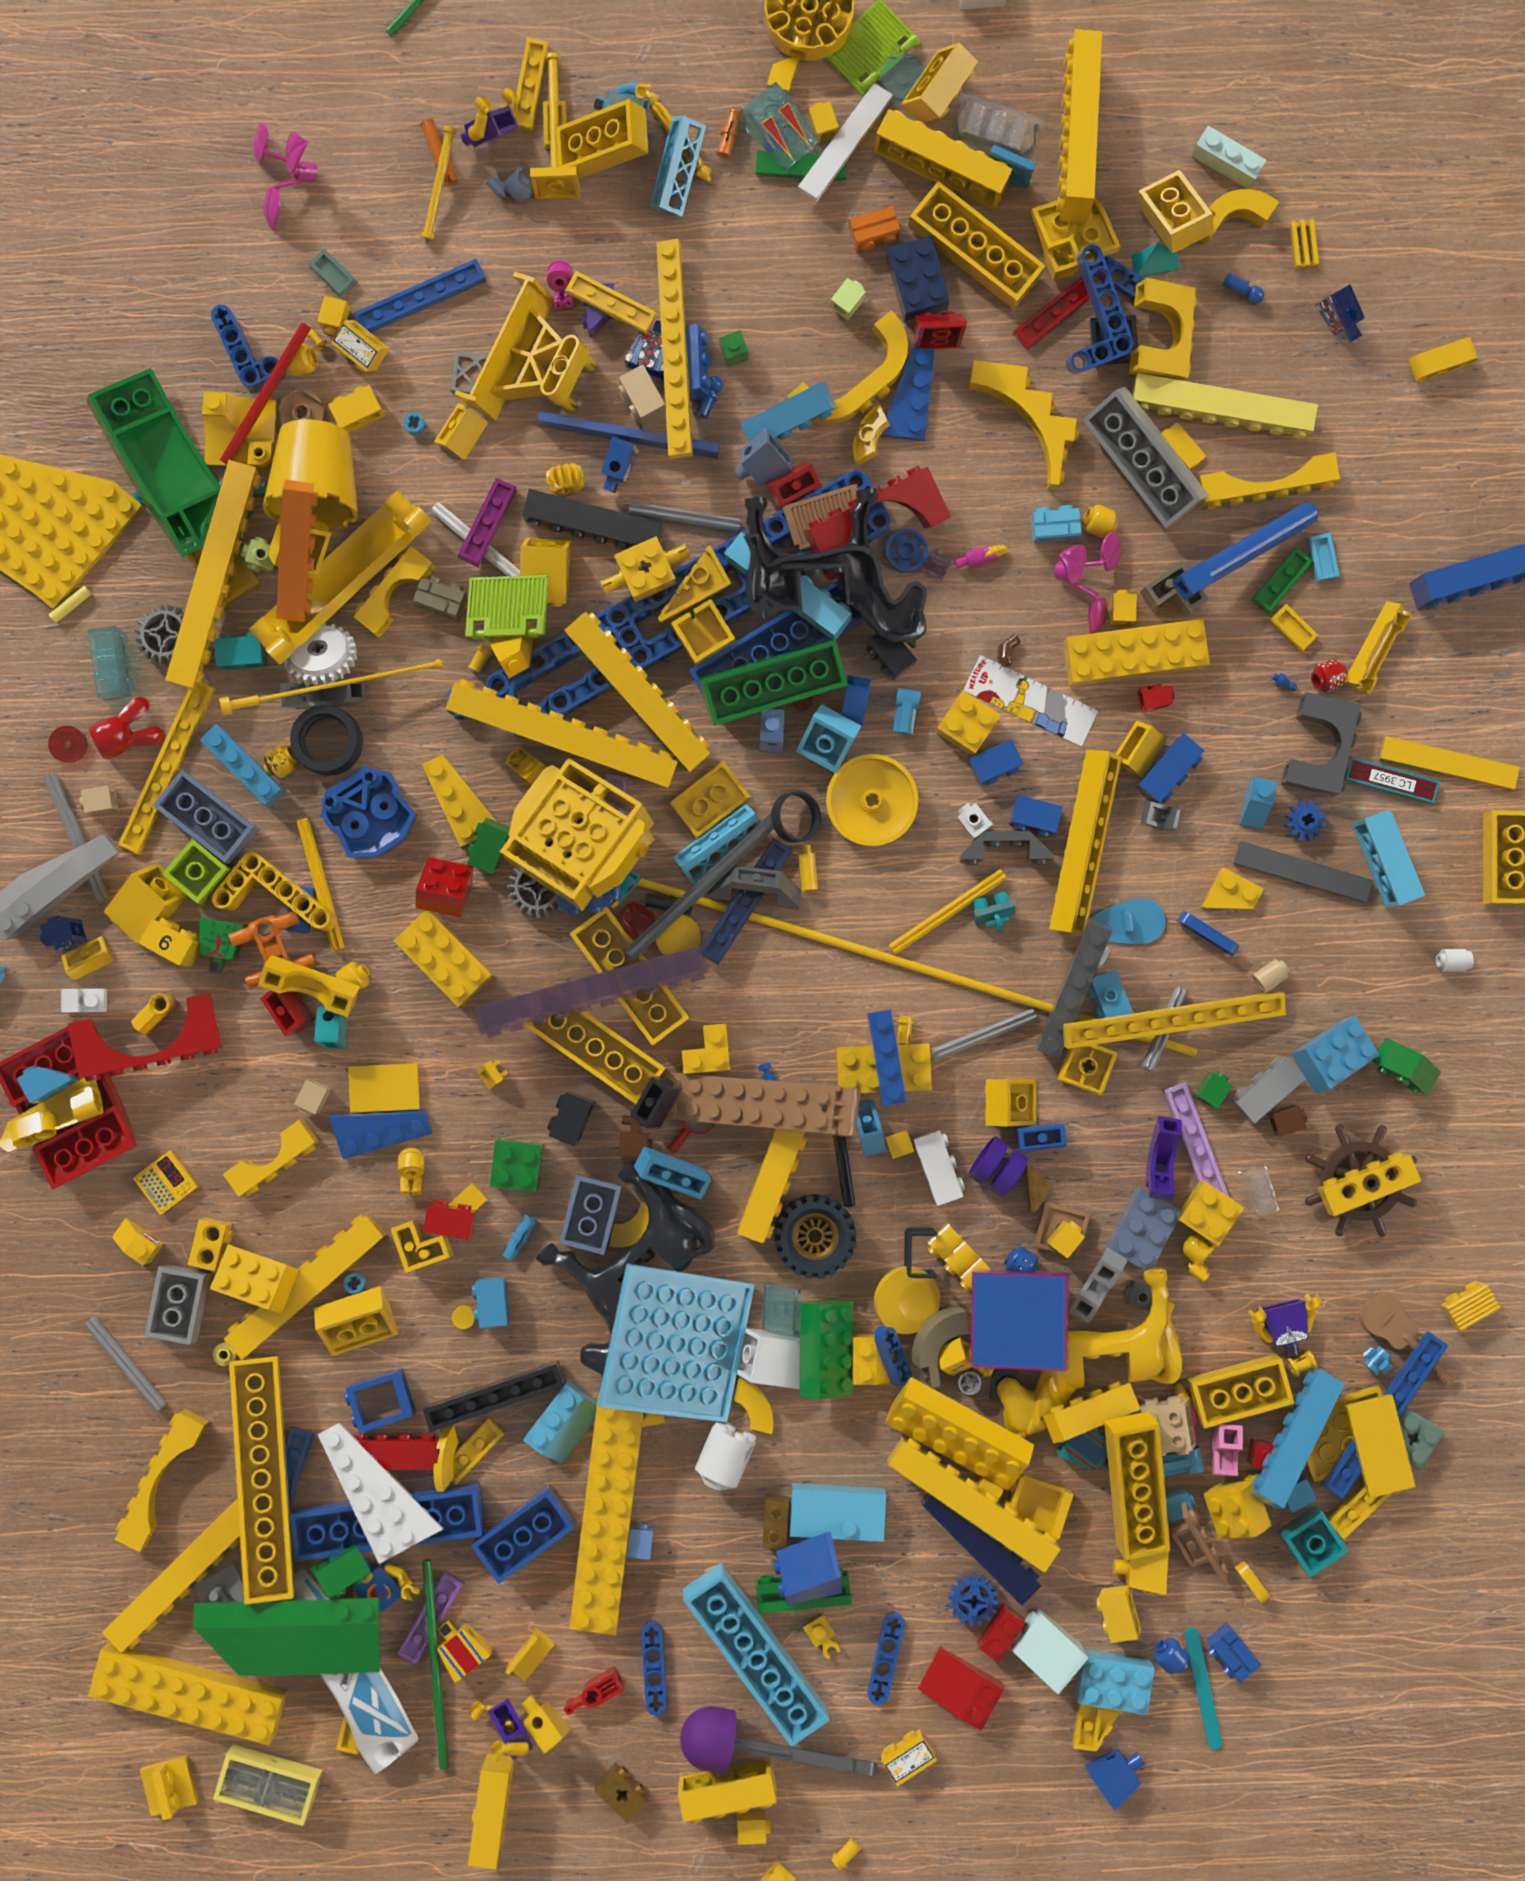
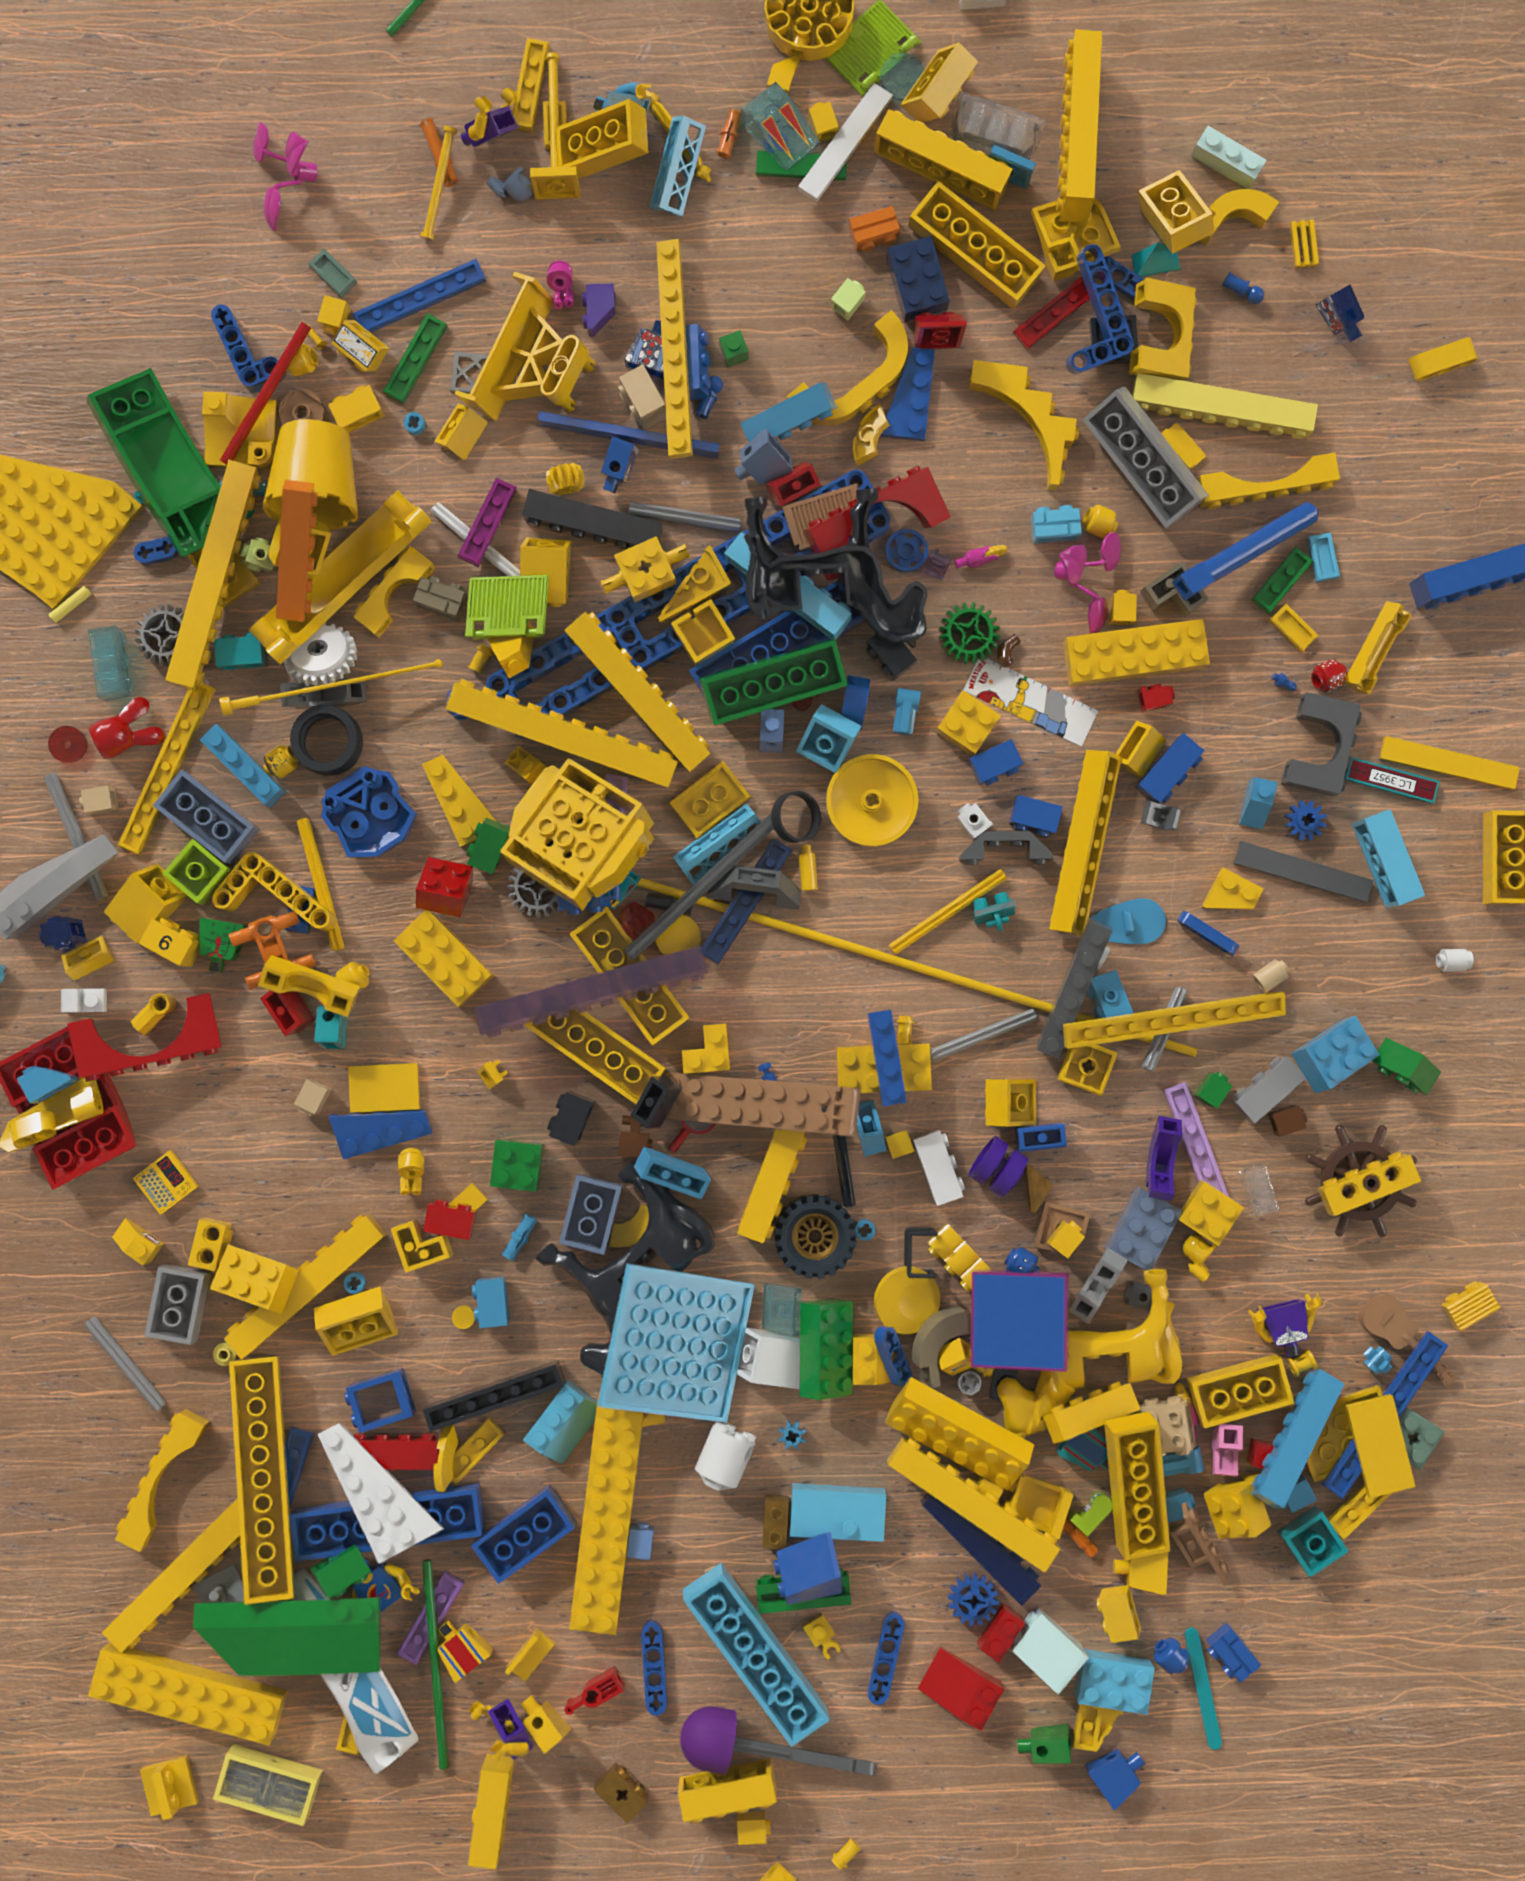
yellow arch [223,1119,319,1197] -> none
yellow tile [565,271,657,335] -> none
yellow tile [733,1377,774,1434] -> none
brick [881,1729,937,1786] -> none
yellow beam [1235,1560,1271,1604] -> none
none -> blue beam [134,537,178,565]
none -> green tile [383,313,448,404]
none -> dark azure gear [778,1420,806,1450]
none -> dark azure bush [855,1219,875,1241]
none -> green gear [938,602,1000,664]
none -> green torso [1017,1723,1072,1763]
none -> orange axle [1063,1517,1098,1558]
none -> lime leg [1068,1491,1112,1537]

